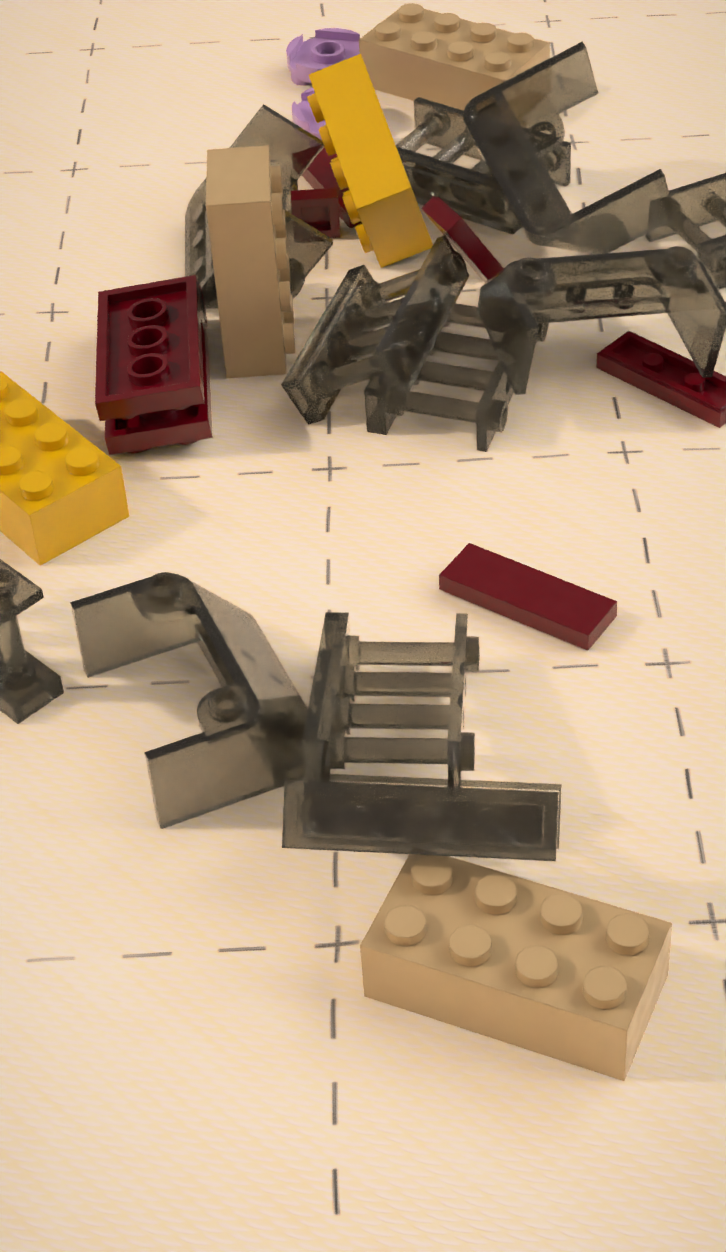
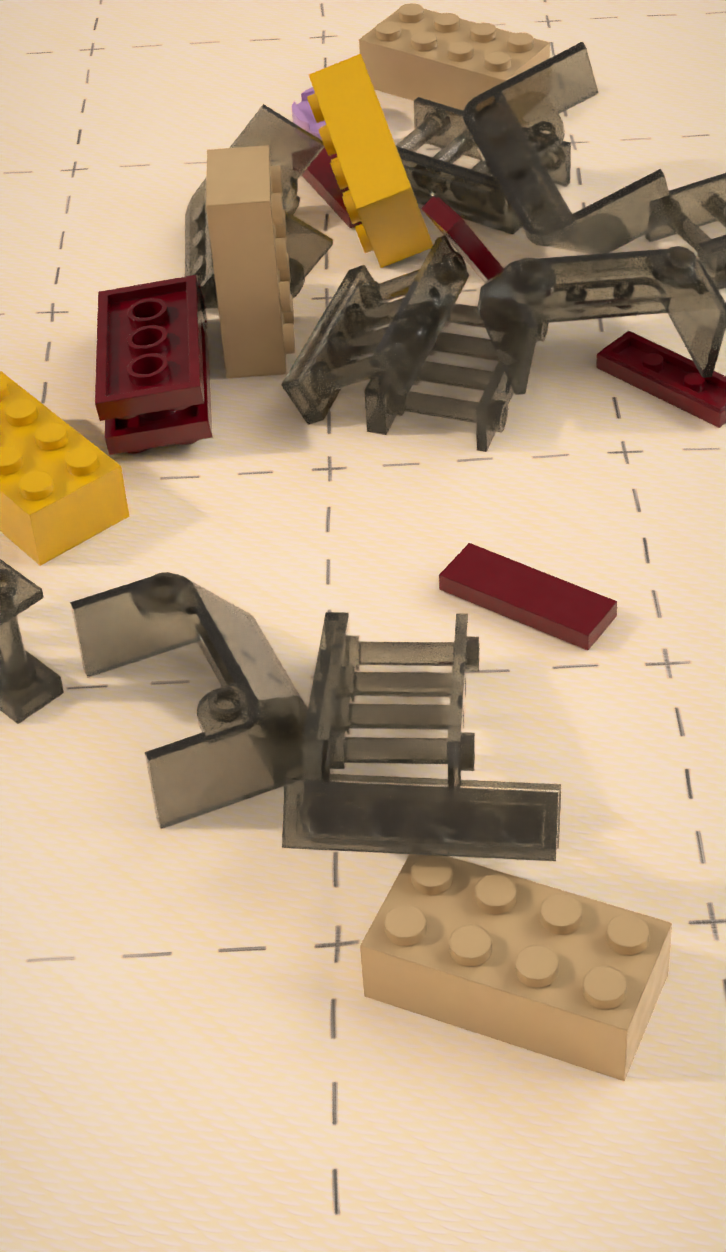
lavender plate [286,28,360,86] -> none
dark red plate [291,188,341,241] -> none

